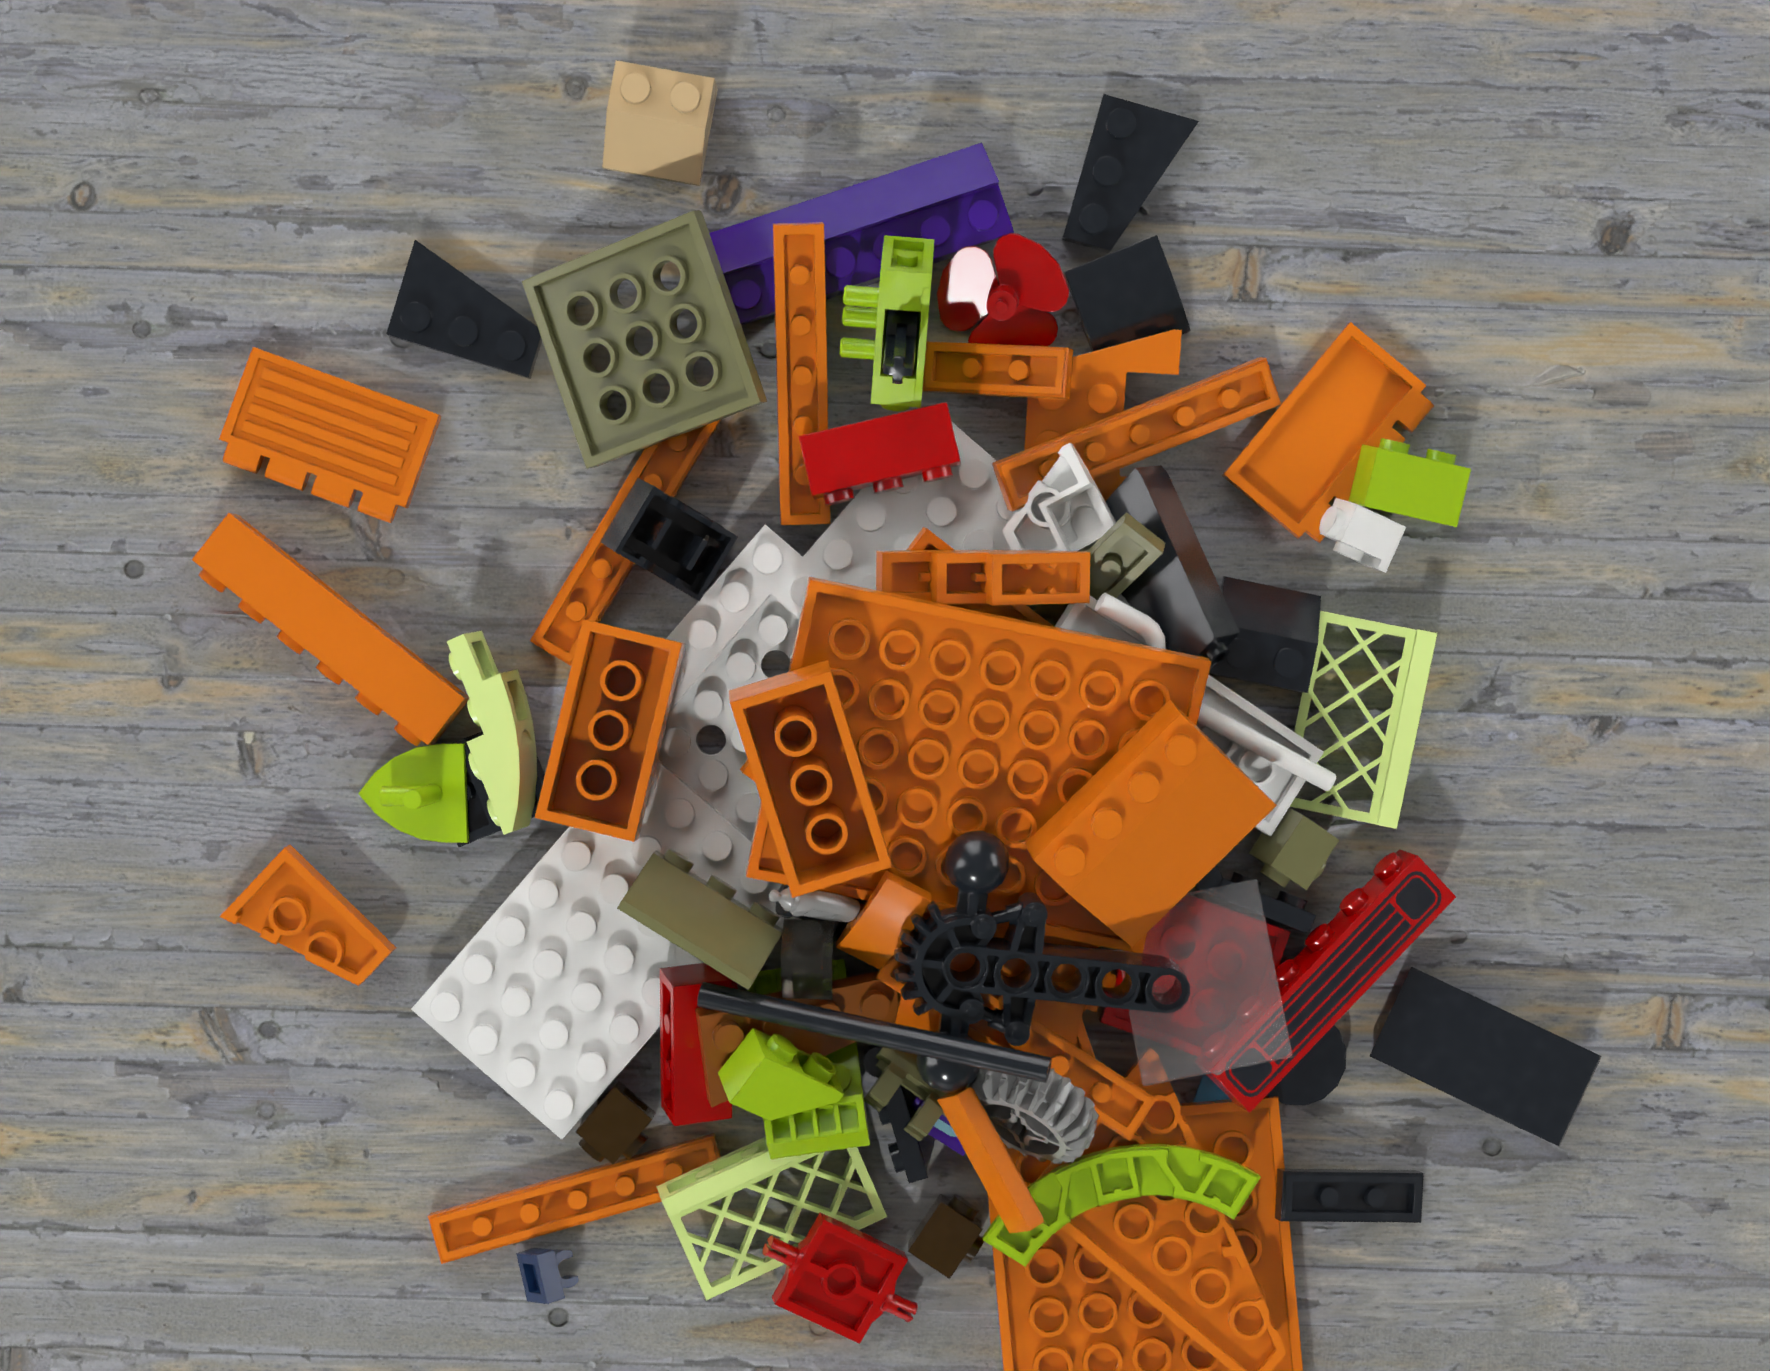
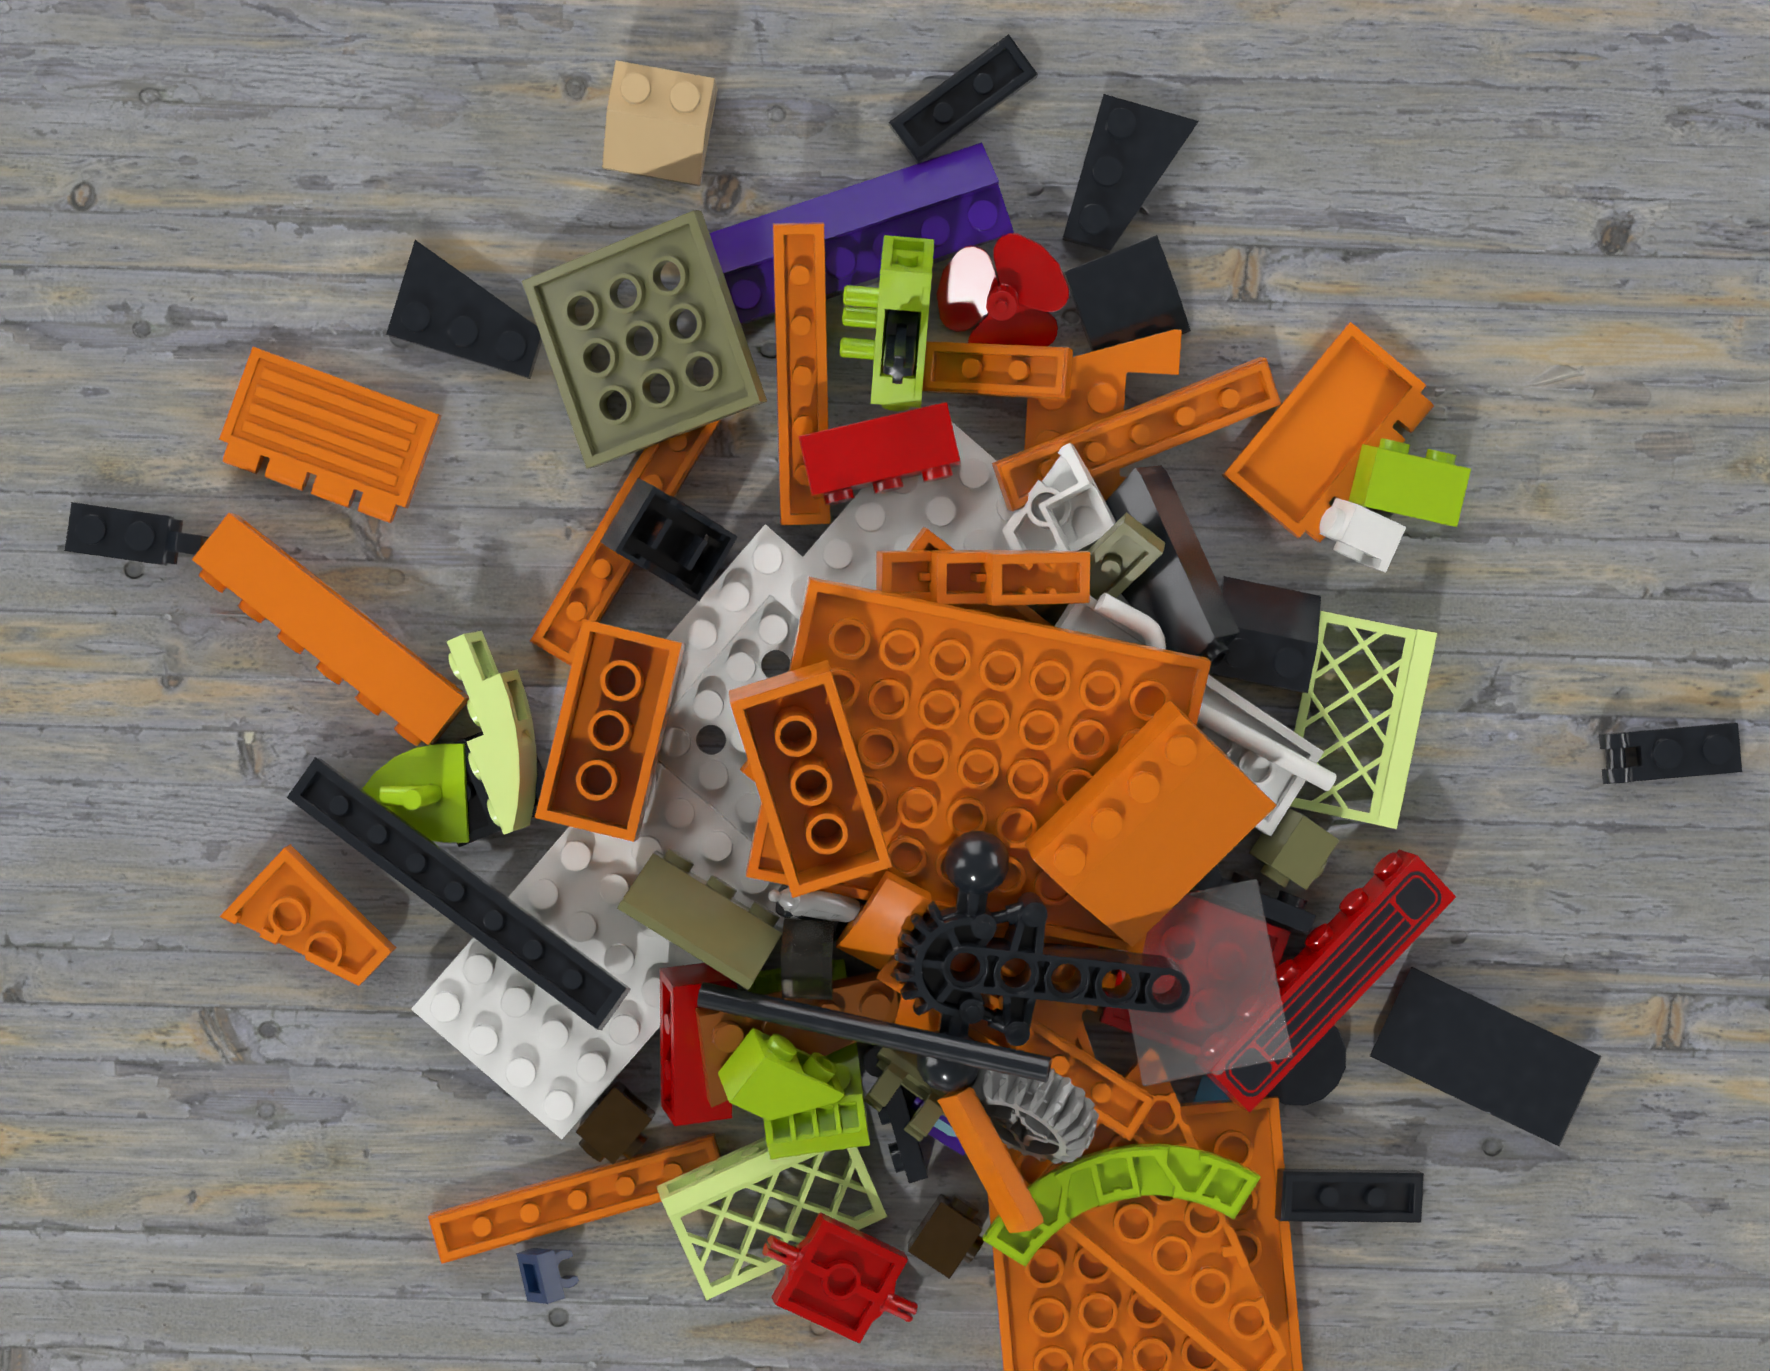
none -> black hinge [64,502,208,566]
none -> black plate [286,757,631,1030]
none -> black tile [889,34,1038,164]
none -> black plate [1599,722,1742,784]

